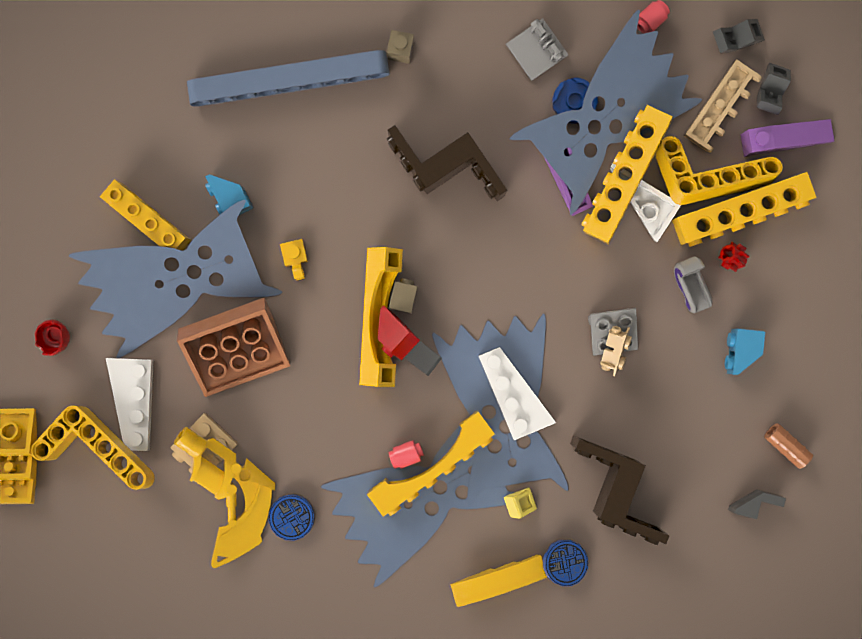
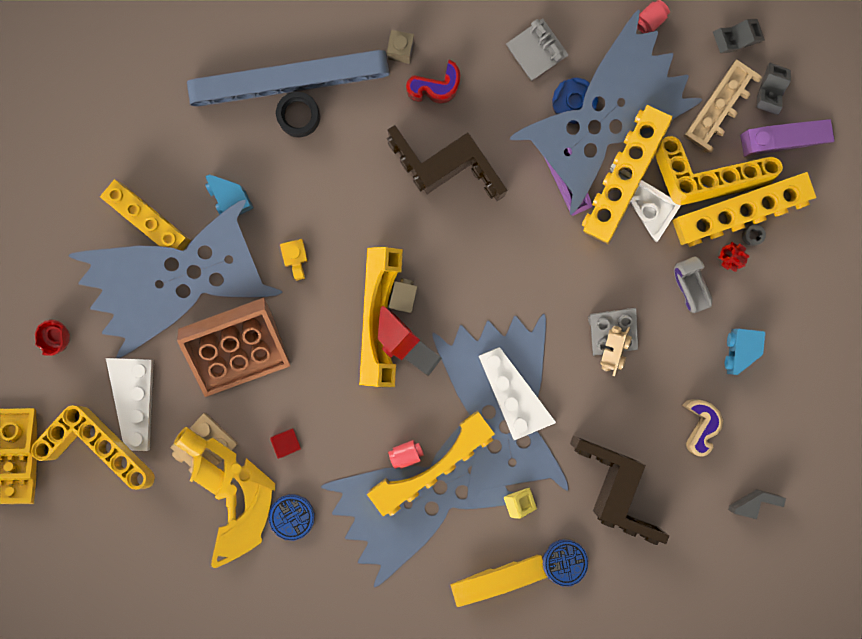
nougat axle [764,423,813,469] -> none
none -> red slope [270,428,301,459]
none -> black tyre [275,91,321,138]
none -> red animal [406,60,460,104]
none -> tan animal [682,399,723,457]
none -> dark grey bush [742,225,766,246]

